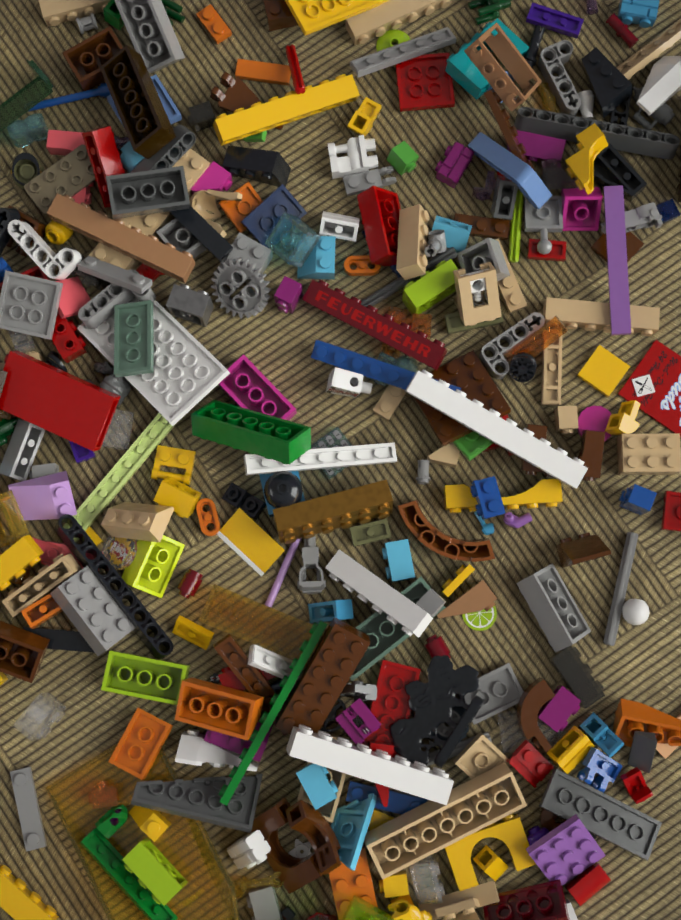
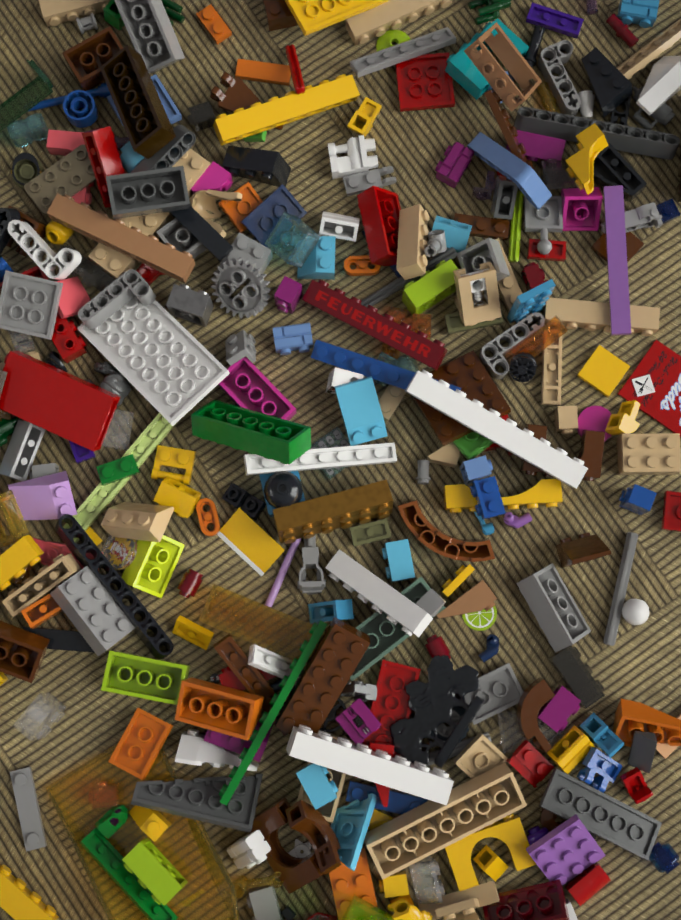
light grey plate [77,256,153,294] -> none
sand green plate [114,300,154,378] -> none
bright green brick [386,141,419,175] -> none
none -> blue piece [63,90,98,128]
none -> green plate [96,454,140,486]
none -> light grey bracket [225,329,257,366]
none -> medium blue brick [273,323,313,355]
none -> medium azure slope [335,376,388,446]
none -> medium blue brick [459,455,493,485]
none -> dark blue arm [478,634,499,663]
none -> dark azure plate [507,279,556,324]
none -> dark red brick [521,262,548,291]
none -> clear blue head [649,842,679,874]

